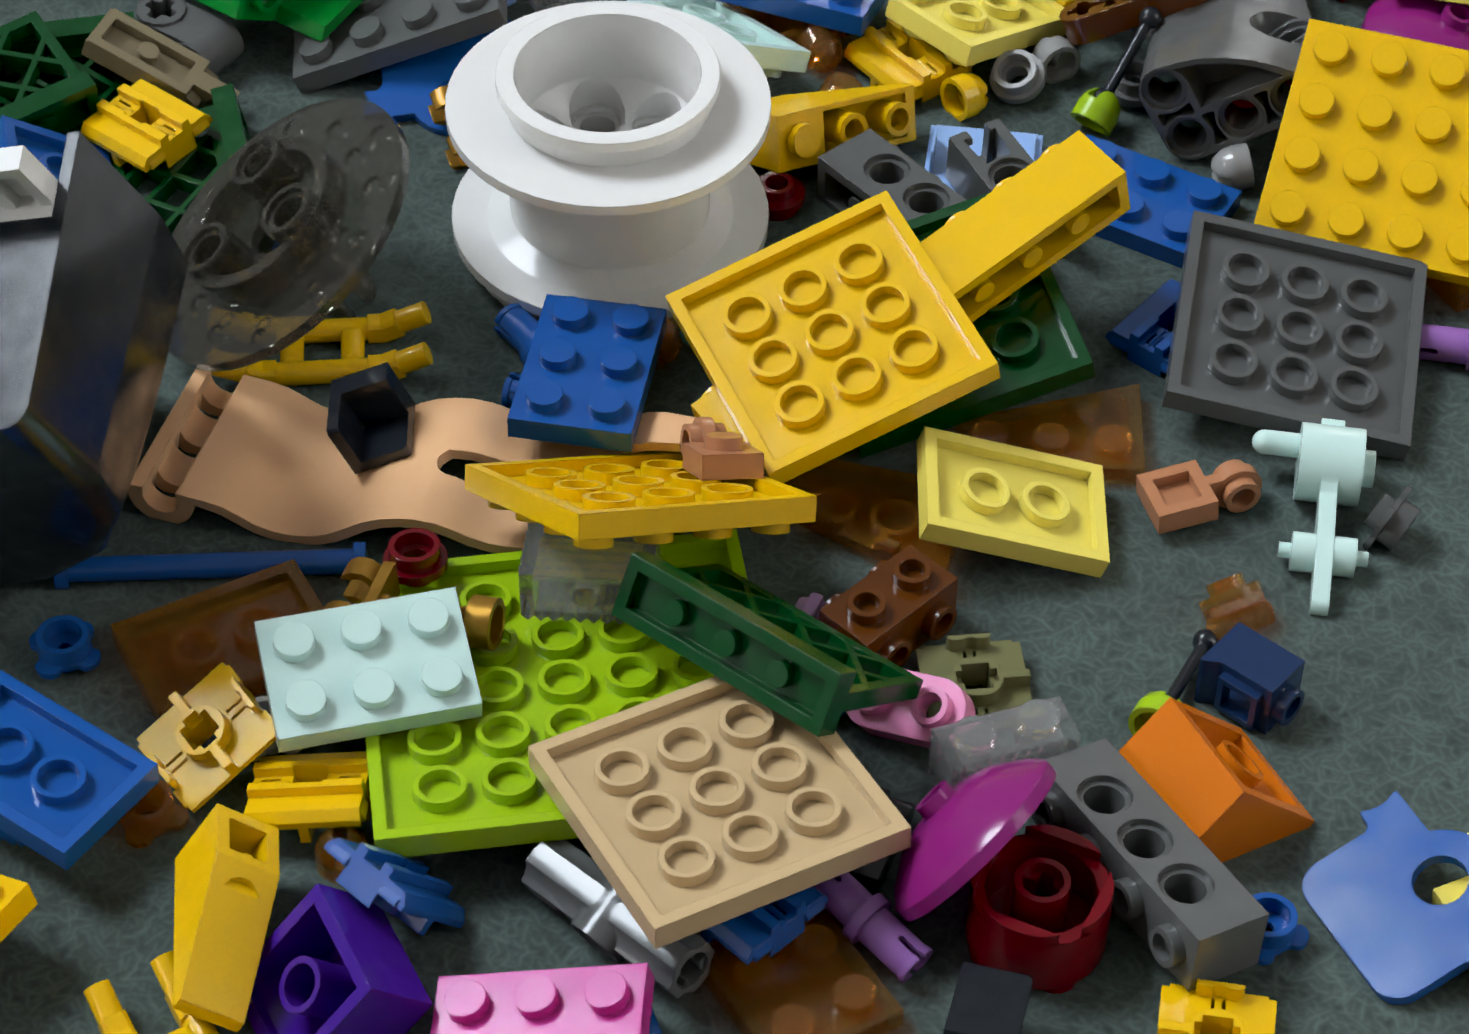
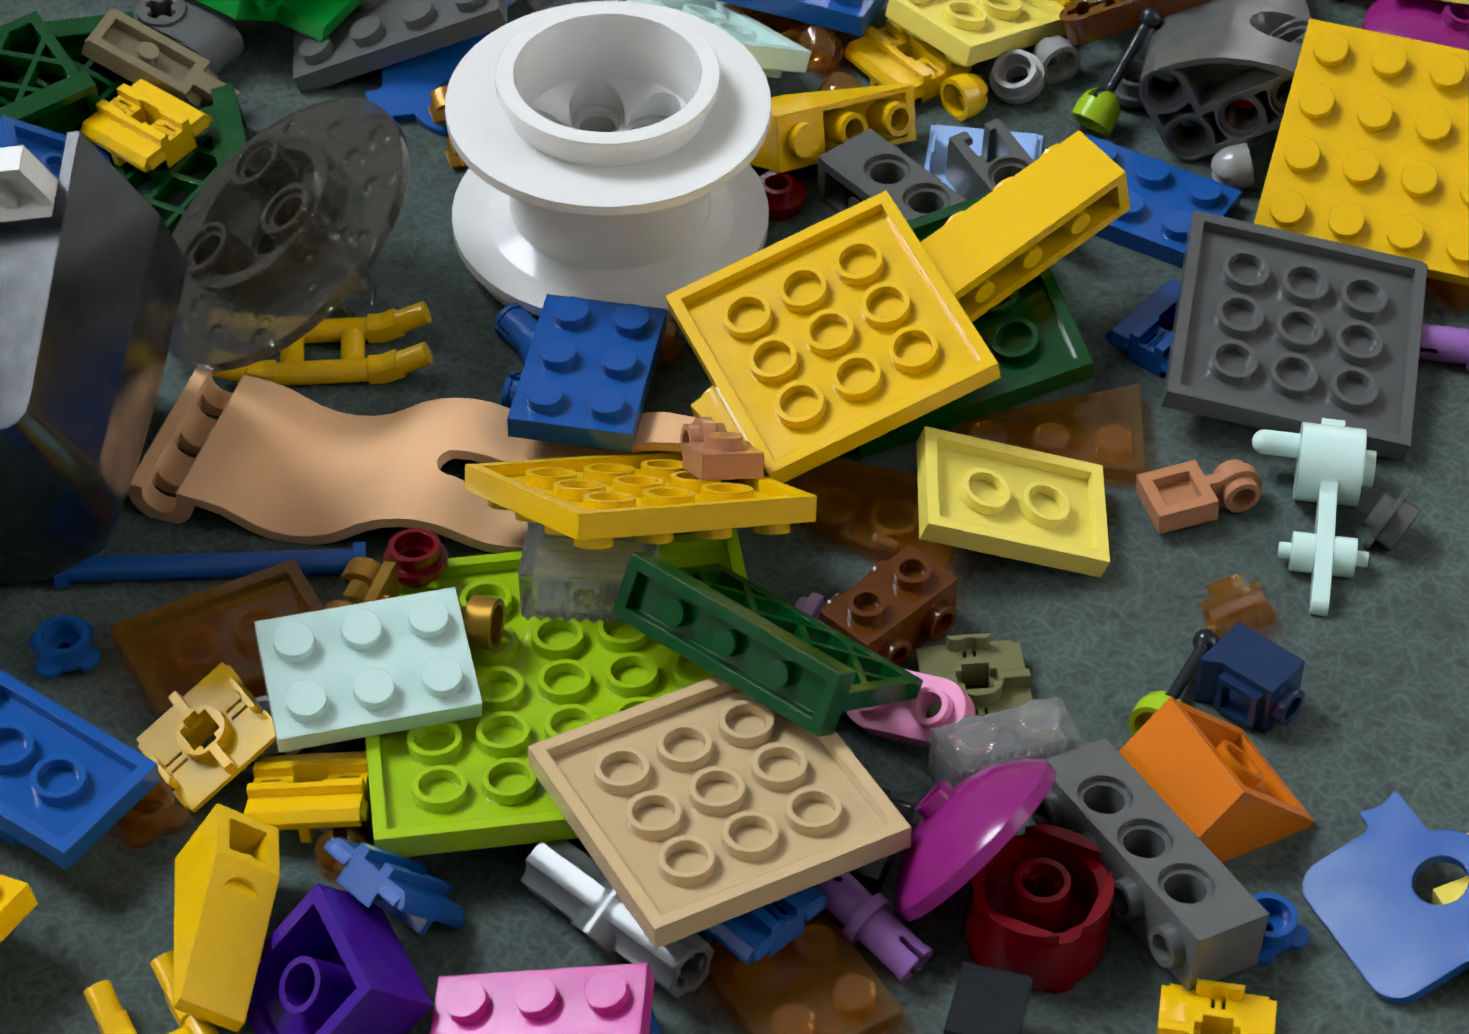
black panel [326,362,416,474] -> none

